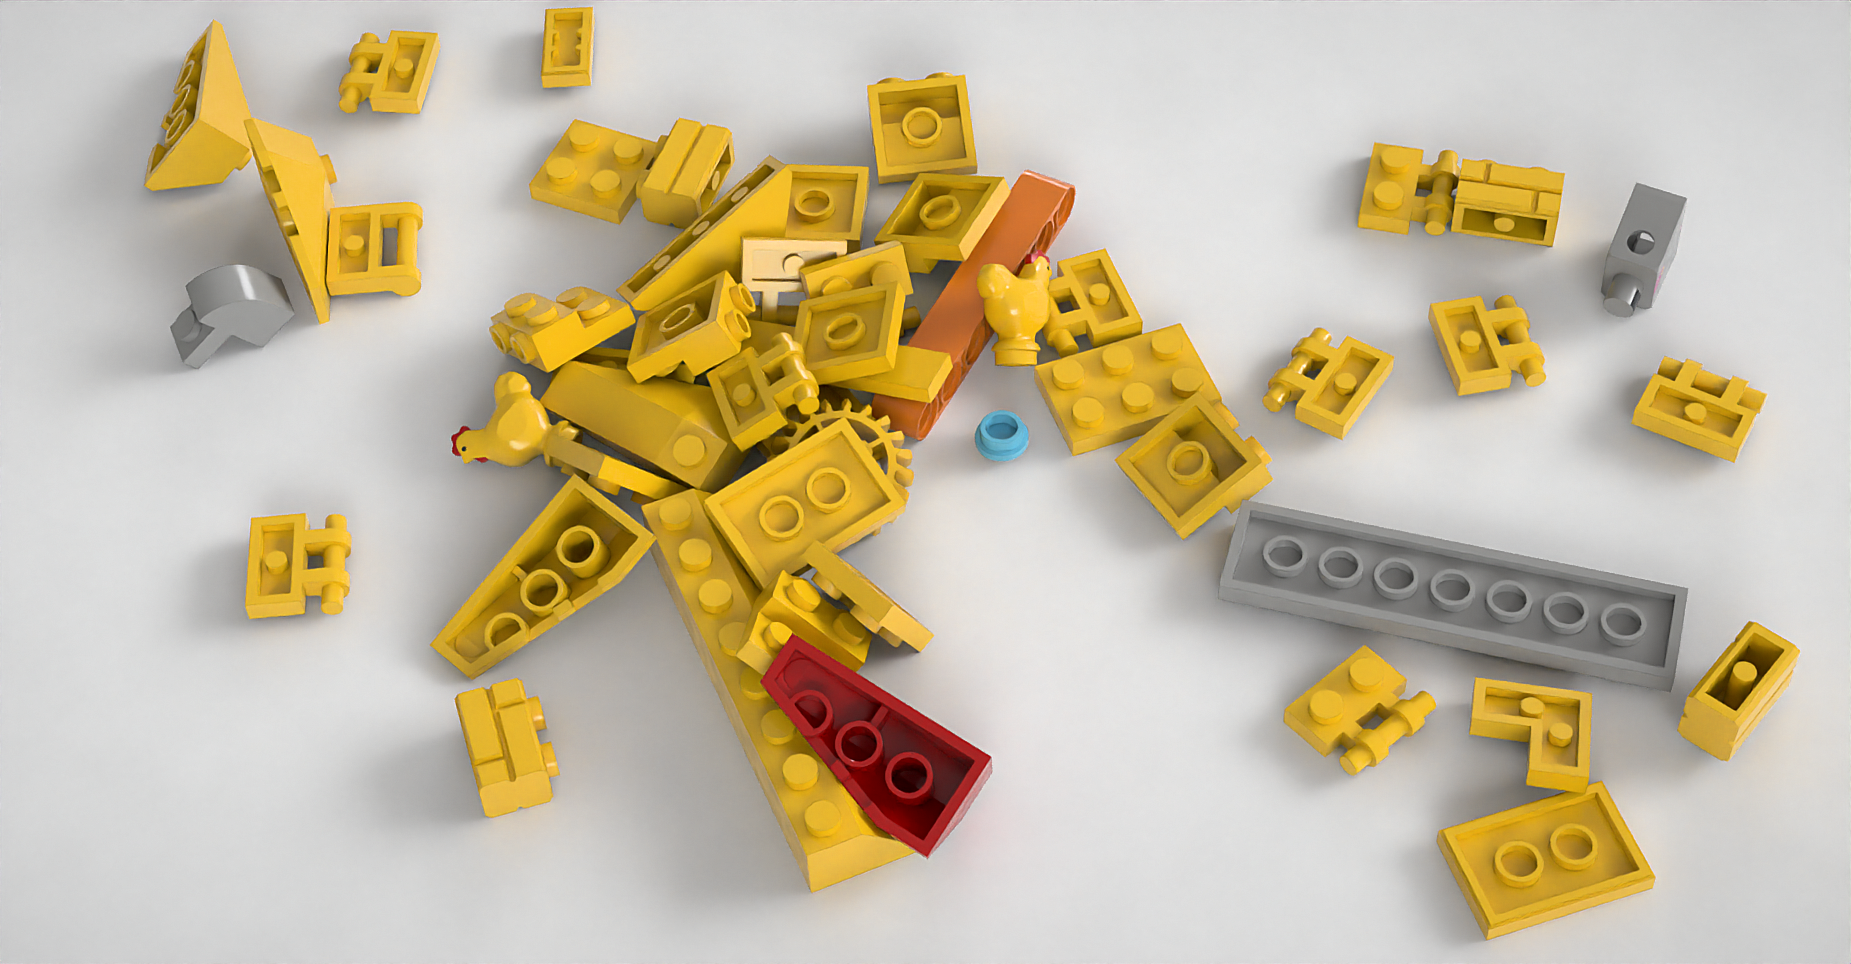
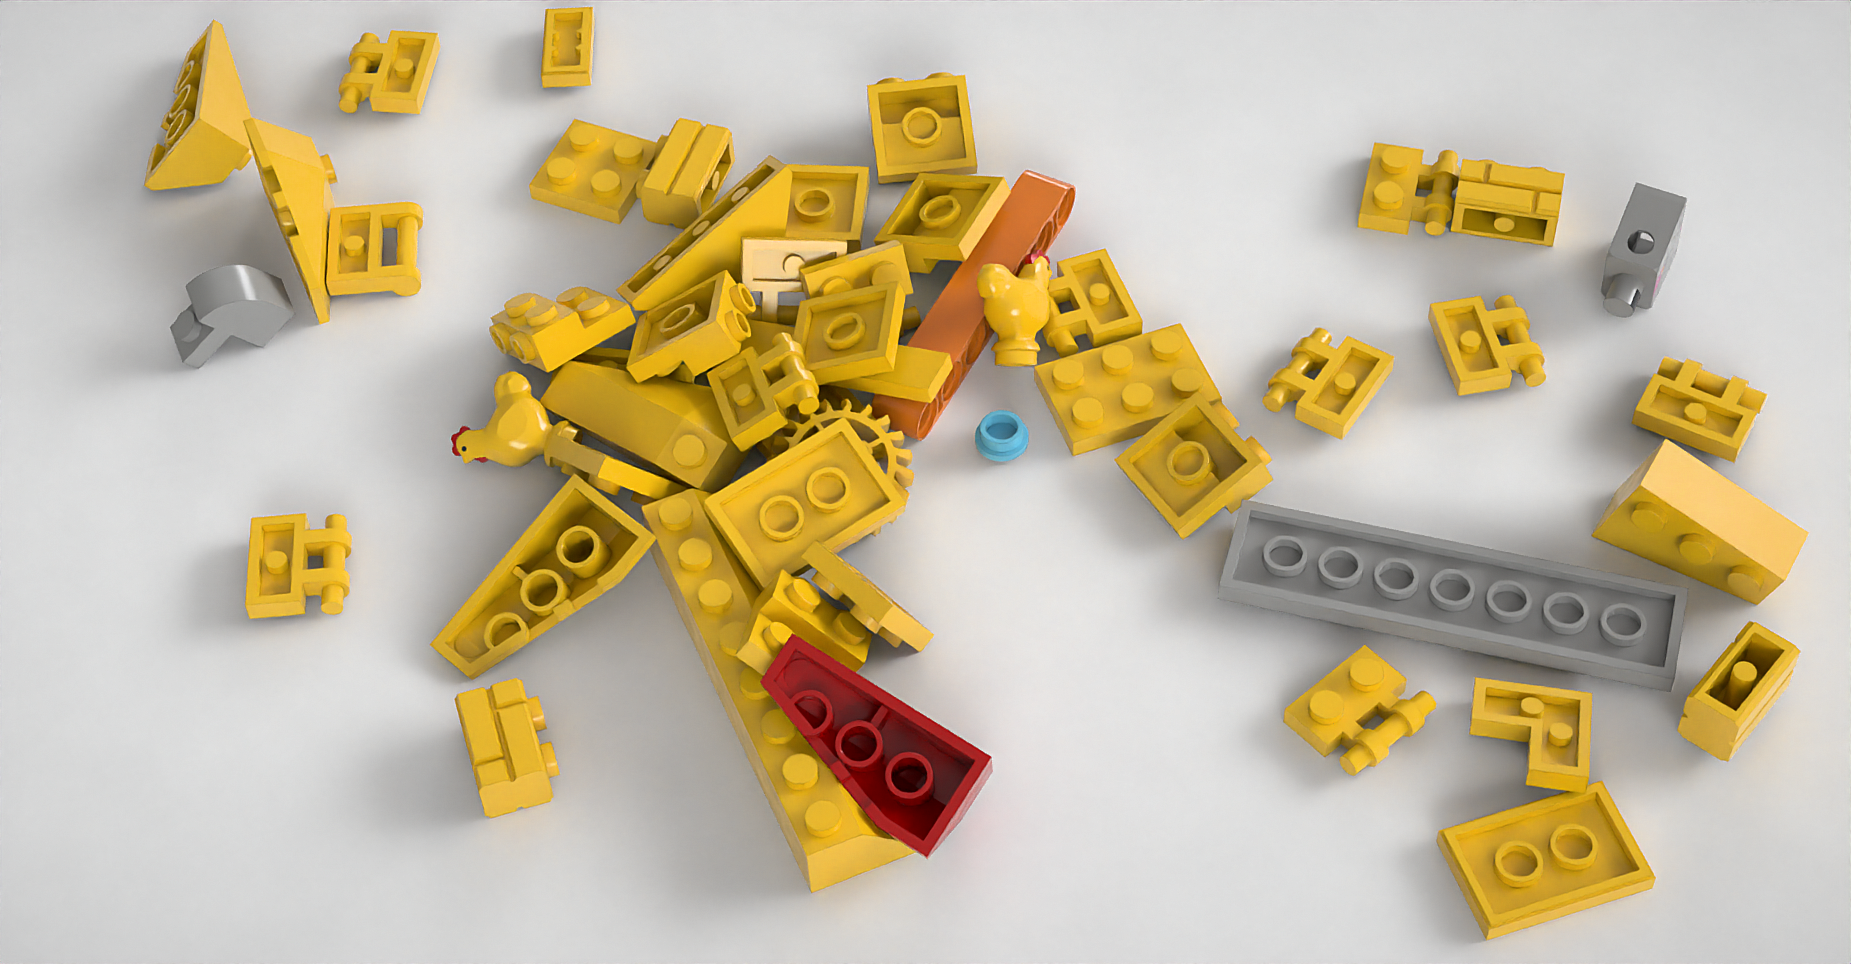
none -> yellow wedge [1591,439,1809,605]

